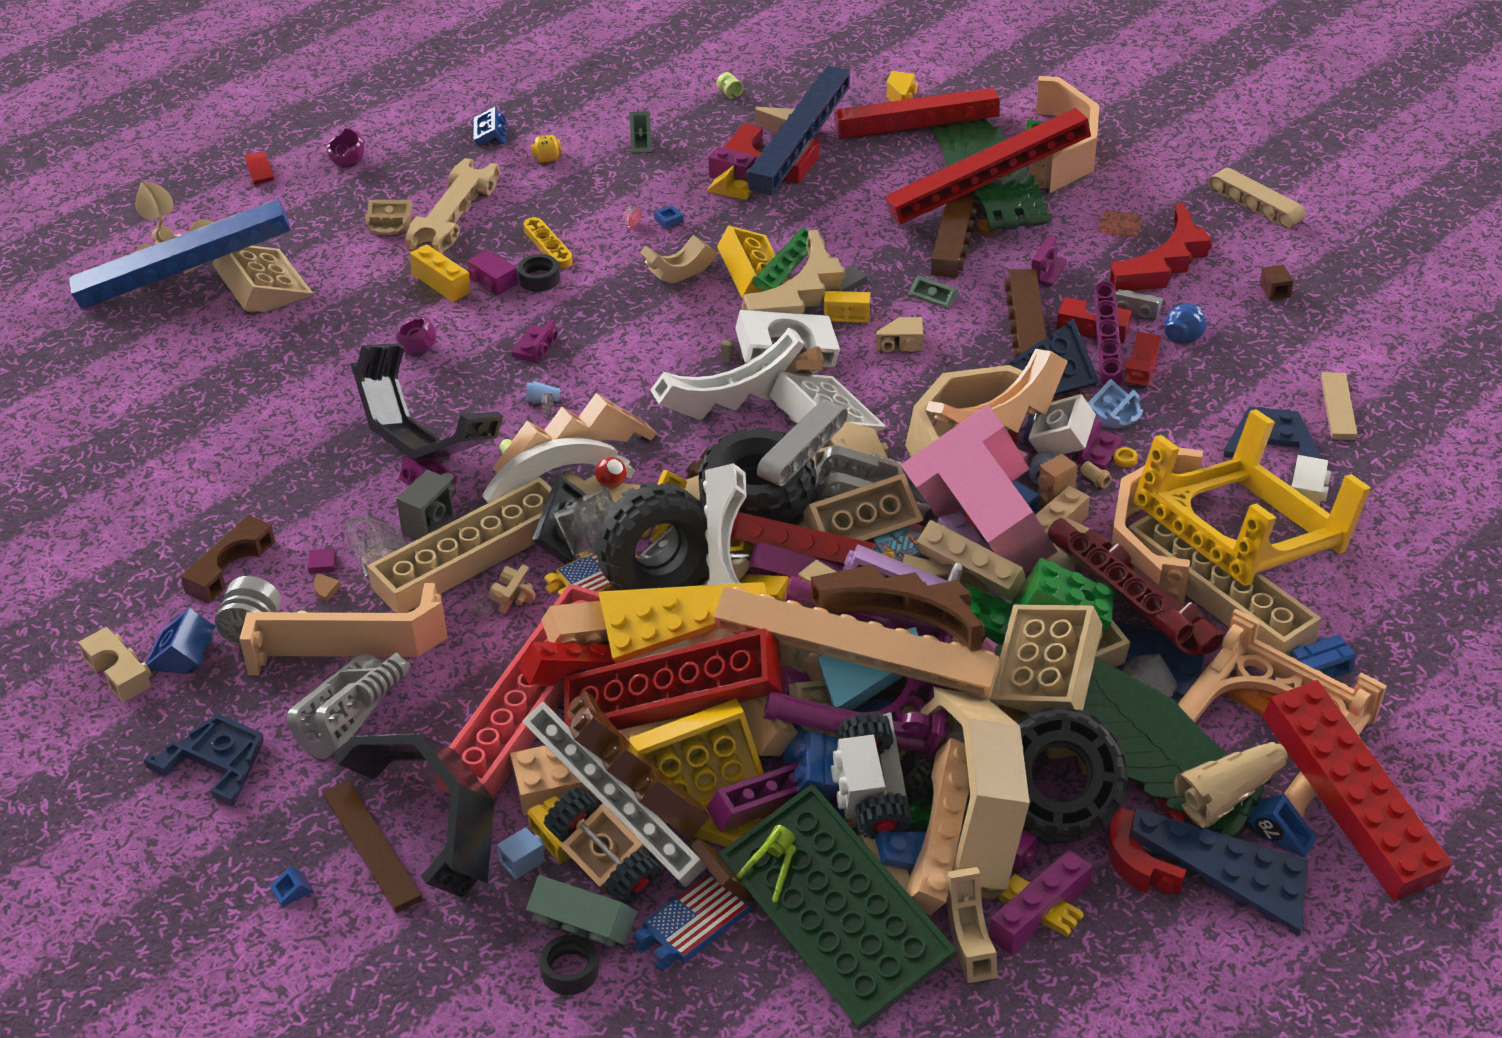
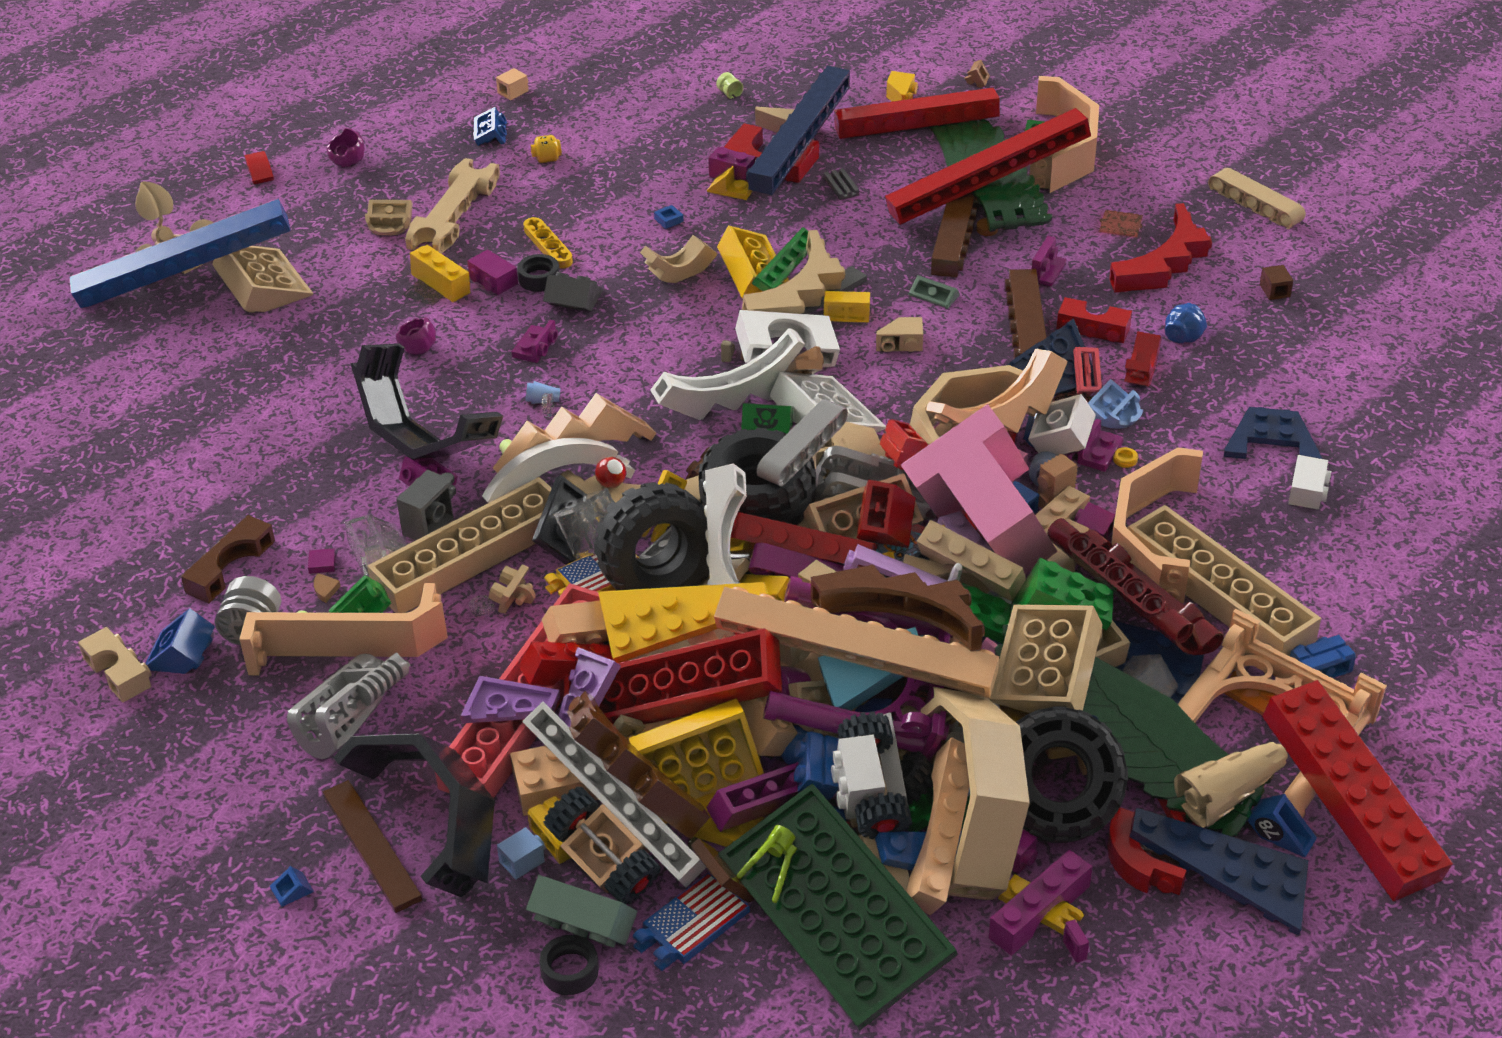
dark blue wing [144,714,264,807] -> none
tile [623,206,642,229] -> none
sand green slope [629,111,652,153] -> none
tan arch [946,867,998,983] -> none
tan pin [1080,461,1112,488] -> none
magenta beam [1094,281,1122,386] -> none
light grey bracket [1116,289,1163,320] -> none
yellow arch [1133,409,1371,586] -> none
tan tile [1321,372,1357,440] -> none
none -> green hinge [329,575,392,613]
none -> medium lavender wing [461,676,560,723]
none -> light nougat brick [496,68,529,100]
none -> dark grey slope [543,272,603,311]
none -> medium lavender wing [558,647,621,727]
none -> dark tan tile [613,715,645,737]
none -> green brick [741,403,794,434]
none -> dark grey tile [824,168,859,200]
none -> red slope [856,479,916,548]
none -> red brick [879,419,928,470]
none -> medium nougat tile [964,60,990,87]
none -> magenta tile [1063,919,1089,963]
none -> coral tile [1073,347,1102,395]
none -> magenta brick [1074,502,1115,539]

